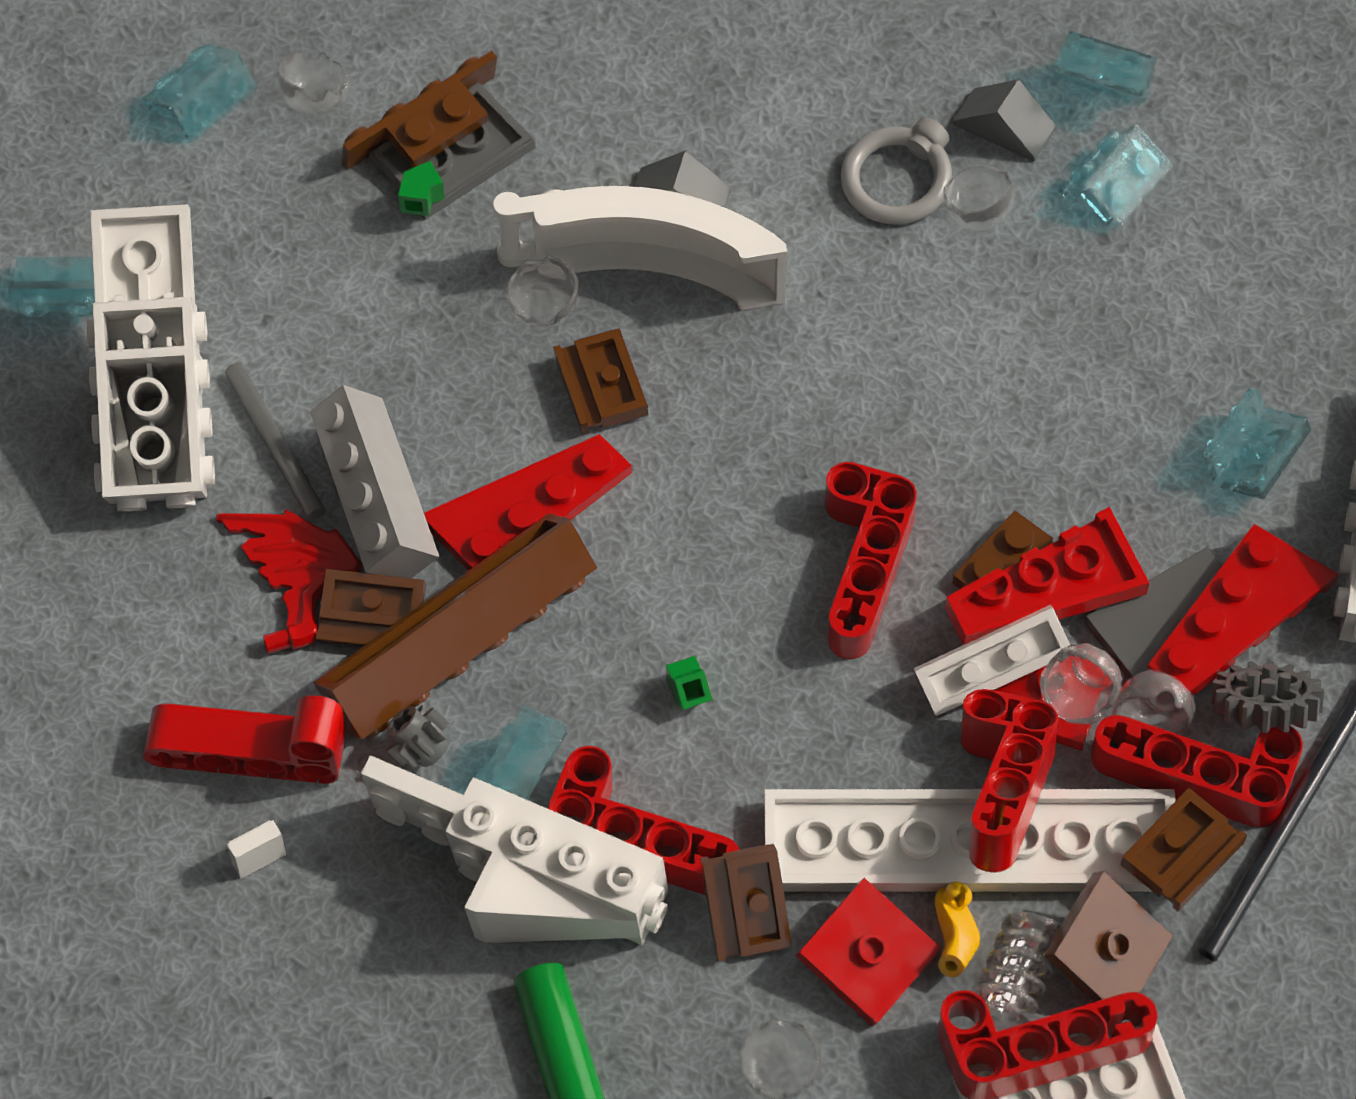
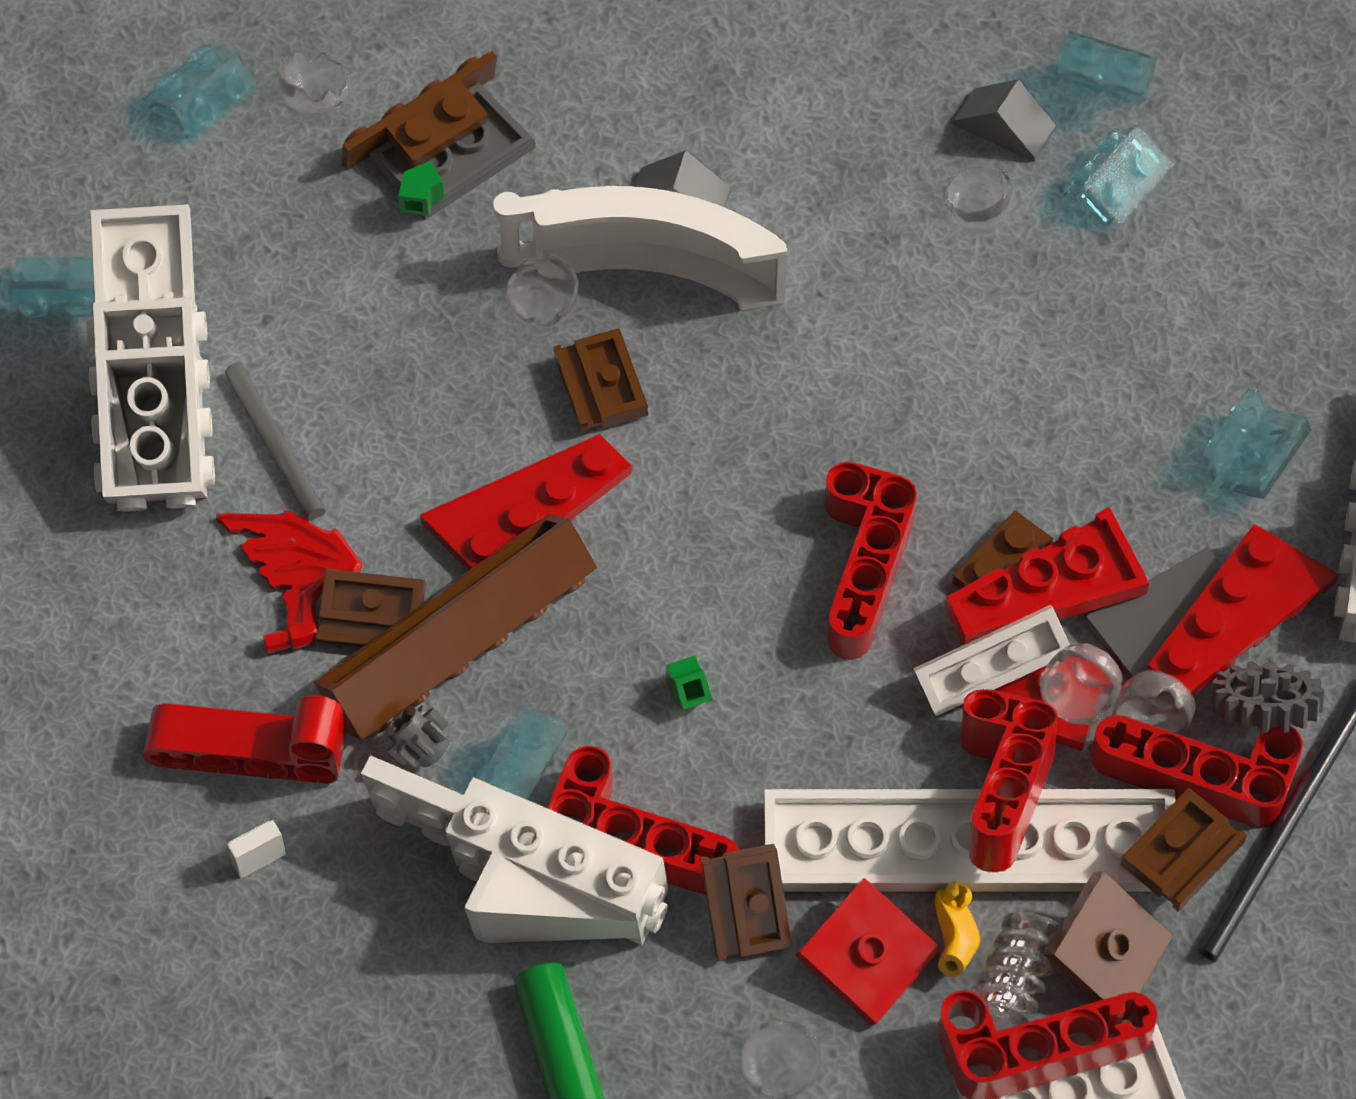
light grey brick [310,385,439,578] -> none
light grey piece [841,117,952,225] -> none

